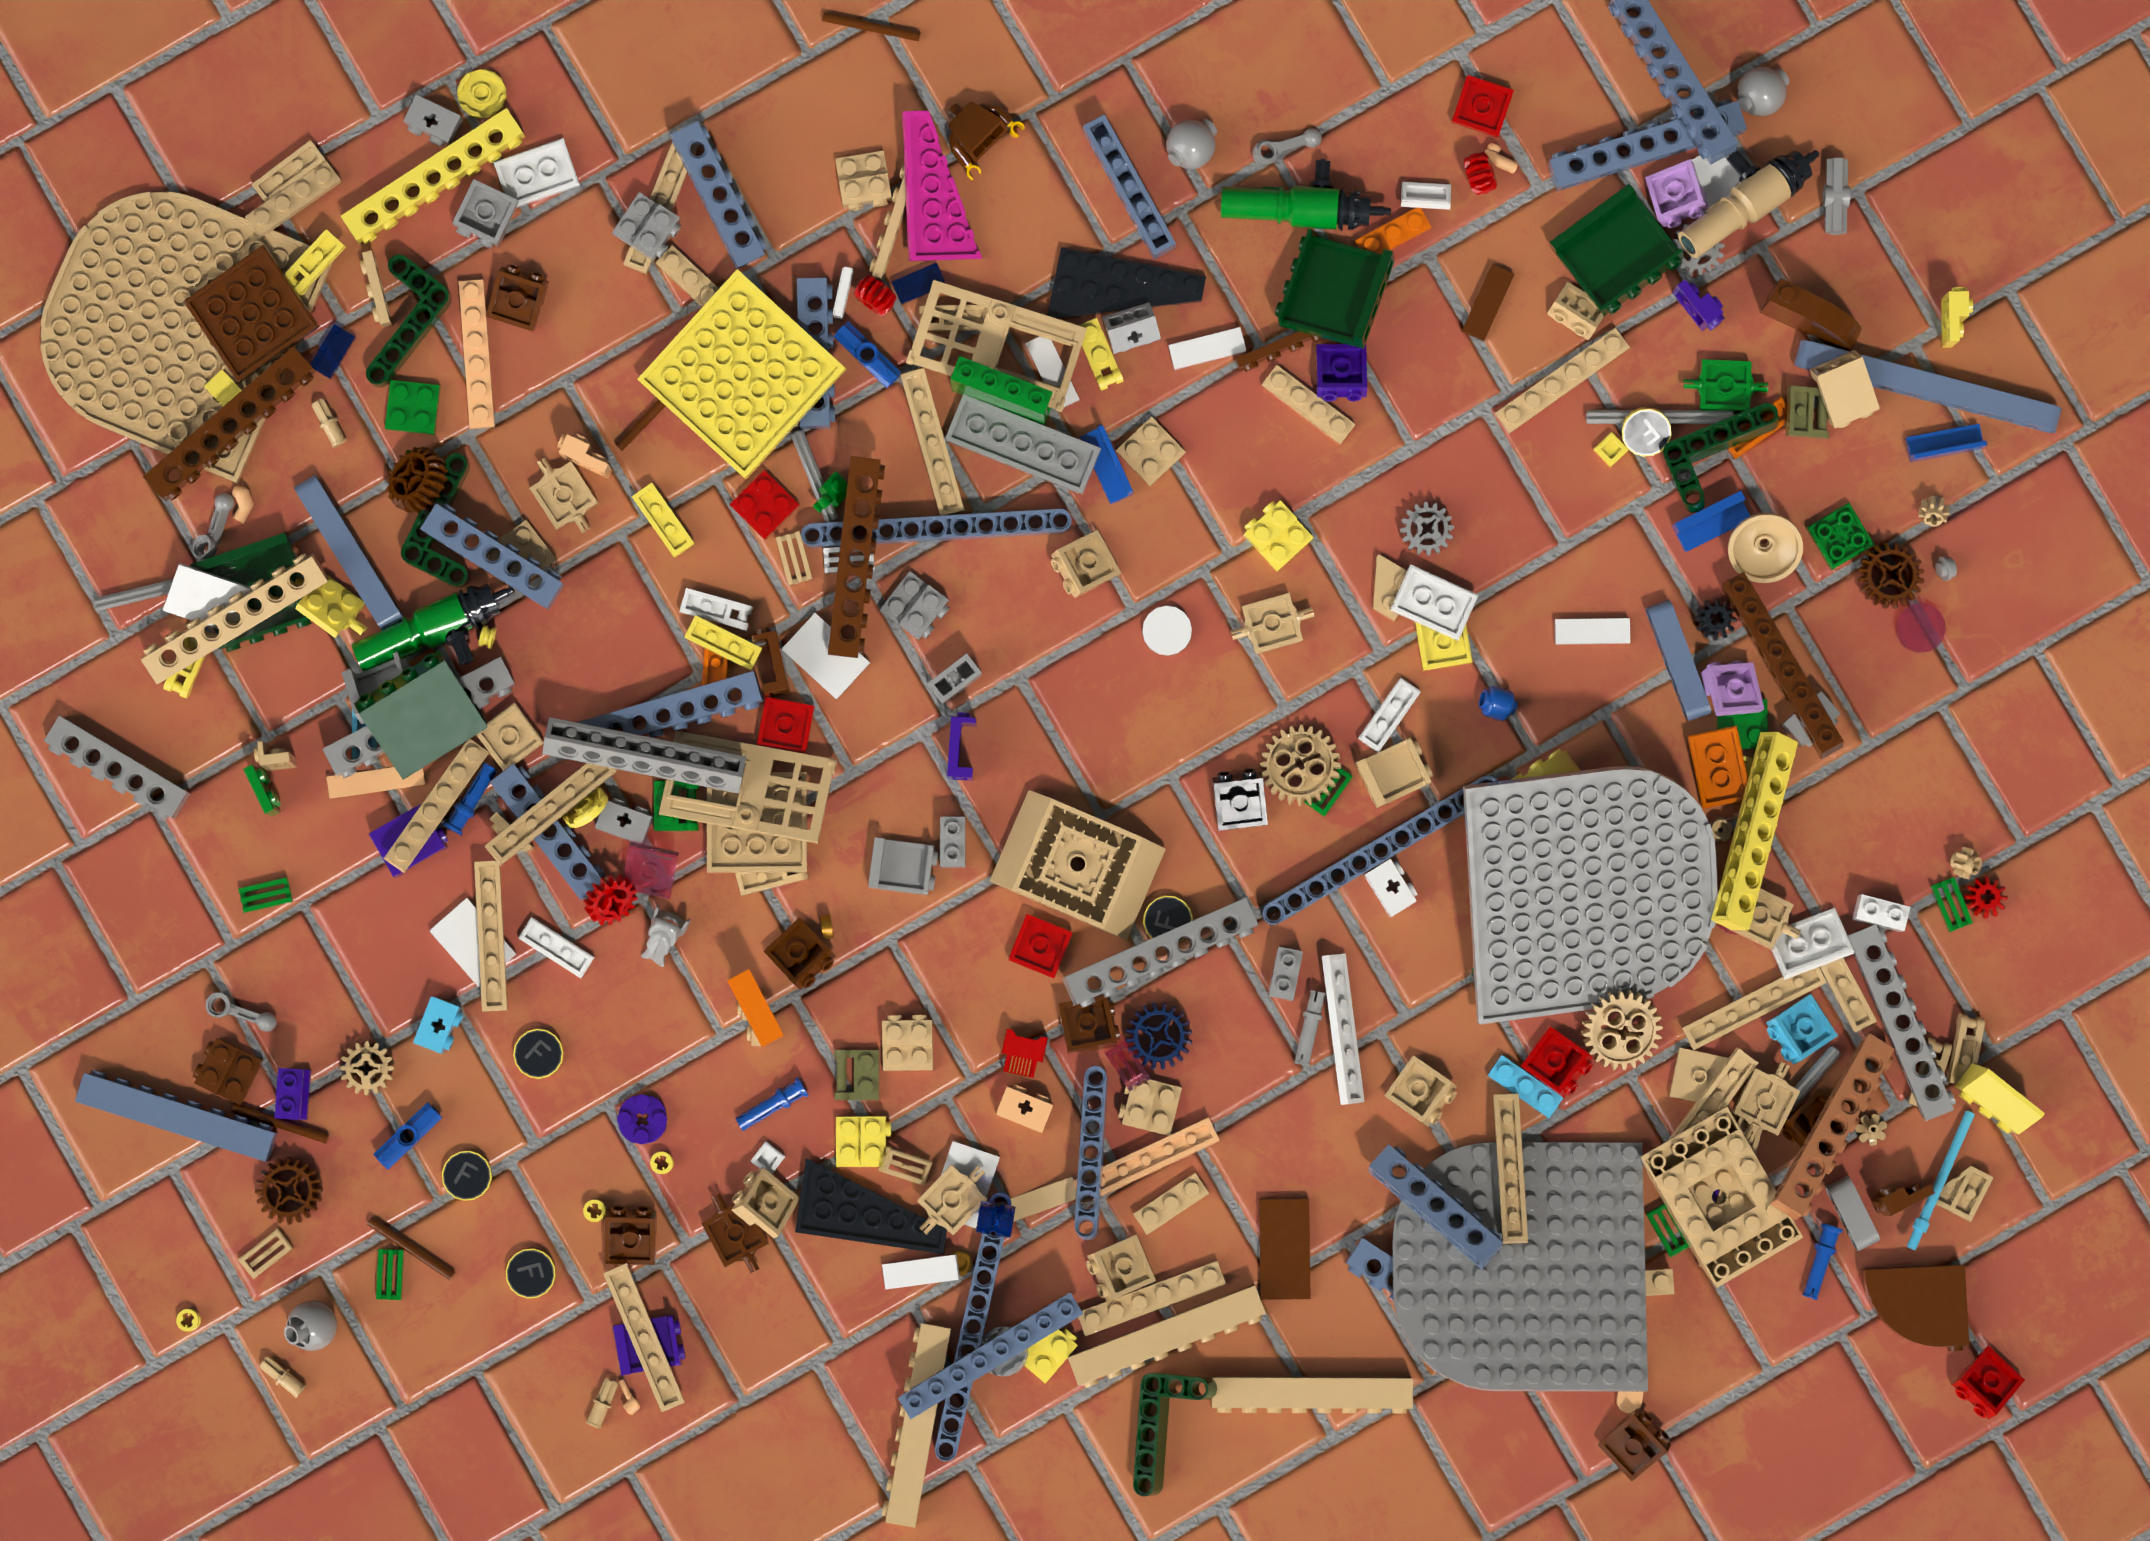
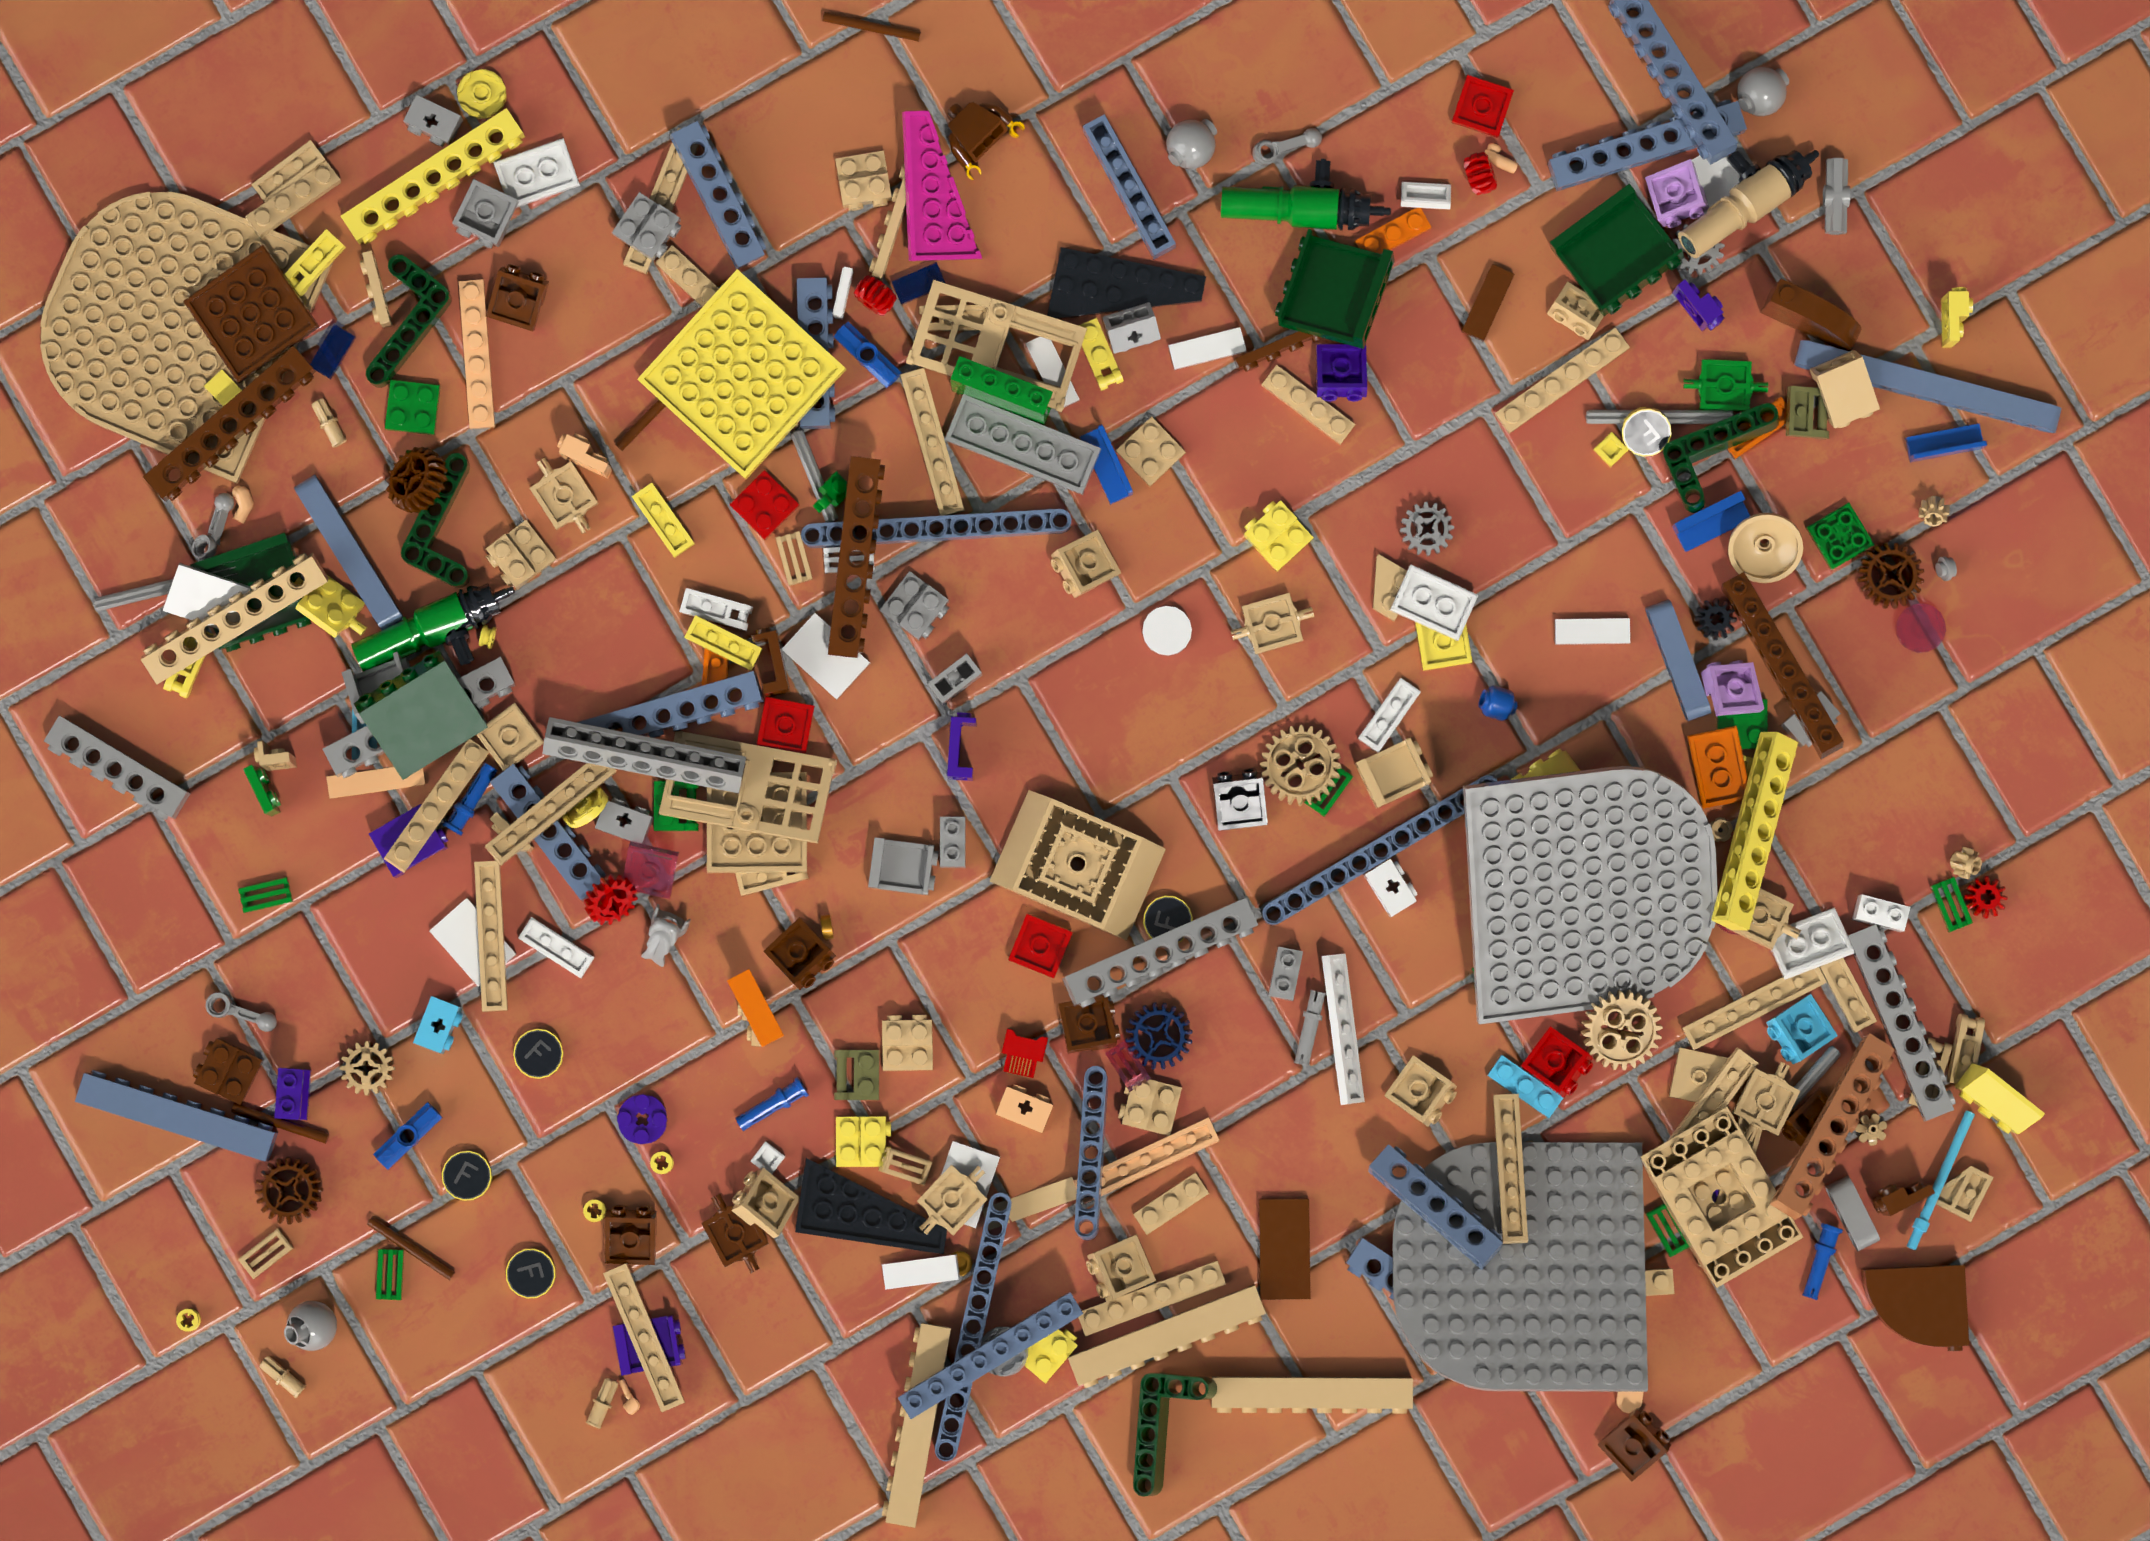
sand blue brick [420,503,565,610] -> none
clear blue wheel [976,1201,1016,1238] -> none
red plate [1952,1345,2025,1419] -> none

